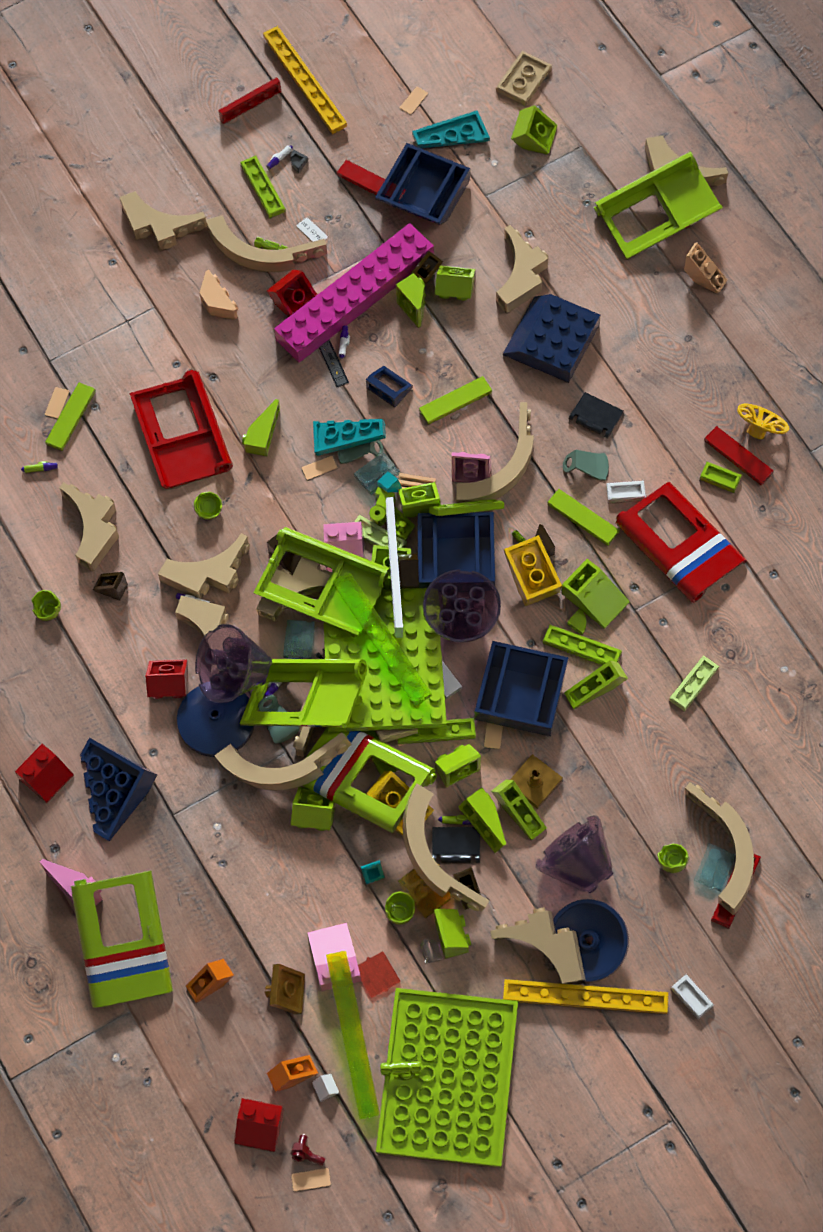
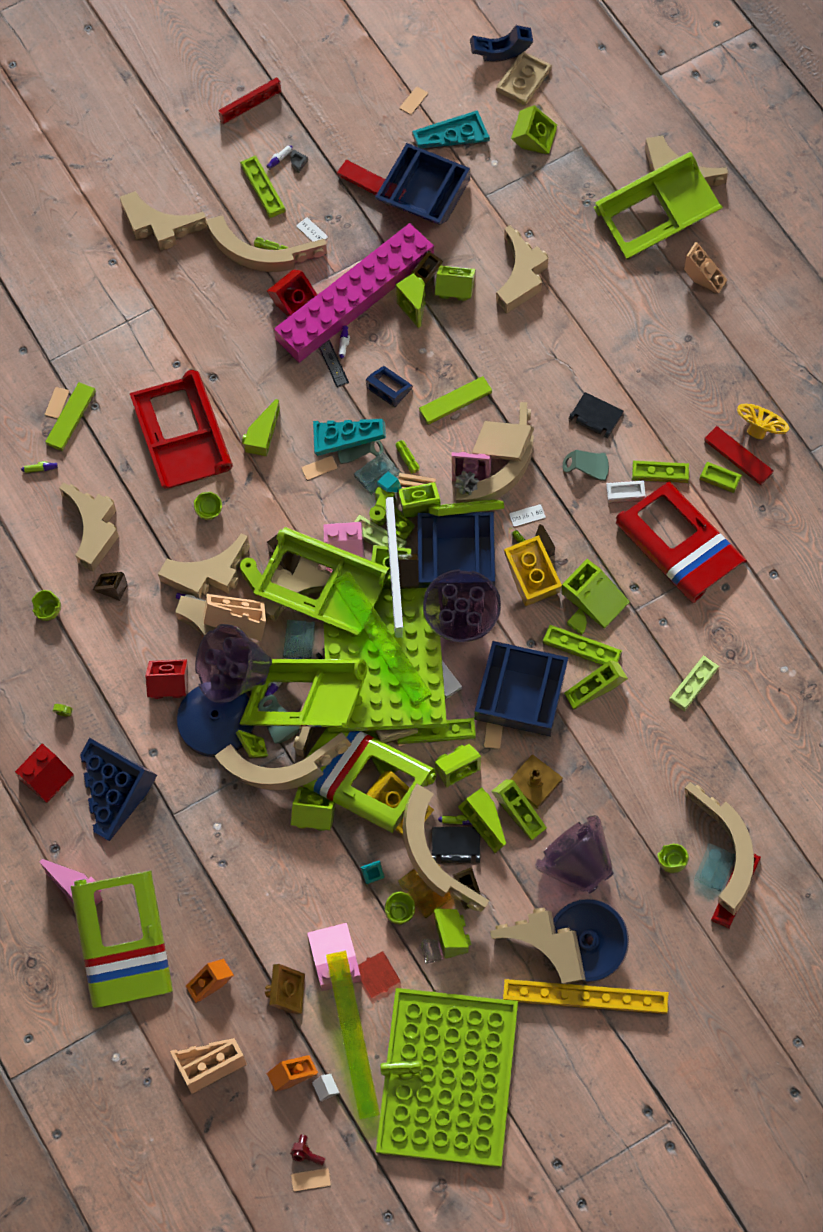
light nougat slope [199,270,239,320] -> none
red slope [234,1098,284,1152] -> none
yellow plate [263,26,347,134] -> none
dark blue slope [503,294,601,383] -> none
lime tile [547,489,619,546] -> none
white tile [671,974,714,1019] -> none
none -> lime tile [52,704,73,717]
none -> light nougat wedge [170,1038,247,1094]
none -> light nougat wedge [203,594,266,641]
none -> lime piece [236,730,268,758]
none -> lime leg [240,558,262,596]
none -> lime axle [395,440,420,474]
none -> light grey gear [454,471,479,495]
none -> dark blue arch [470,25,533,62]
none -> tan tile [472,421,534,461]
none -> white sticker [509,504,546,527]
none -> lime tile [632,460,689,483]

